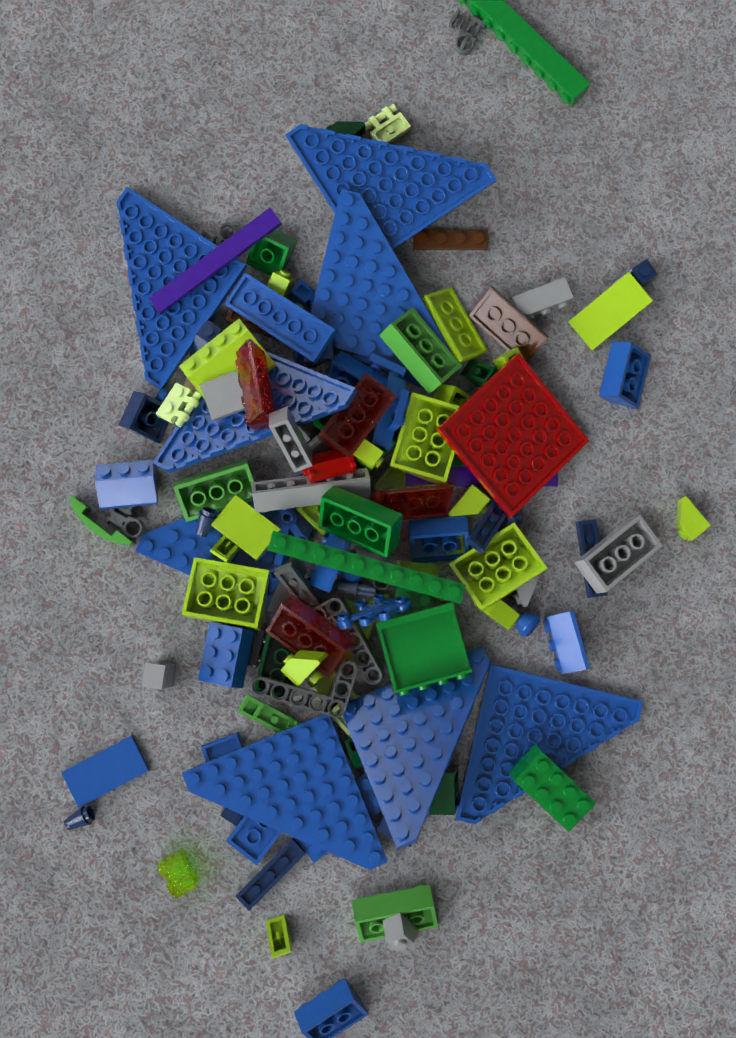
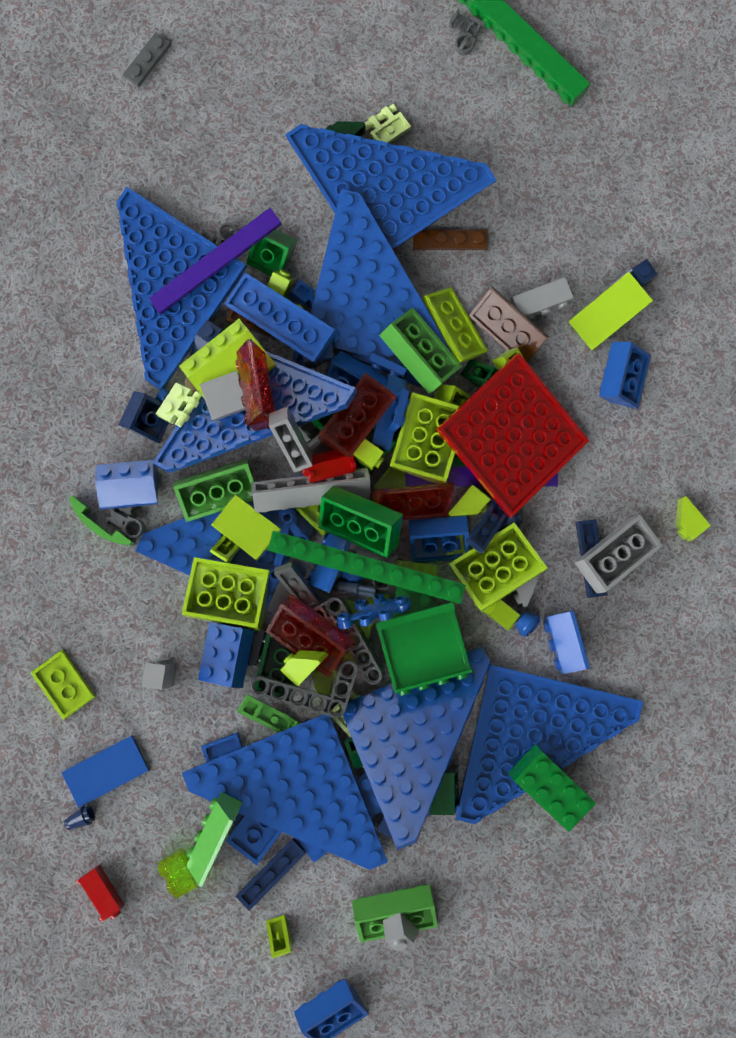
dark blue cone [196,507,217,537] -> none
lime tile [307,669,326,688] -> none
none -> lime tile [30,650,96,720]
none -> red brick [76,864,125,922]
none -> dark grey plate [123,32,171,88]
none -> bright green slope [186,792,243,887]

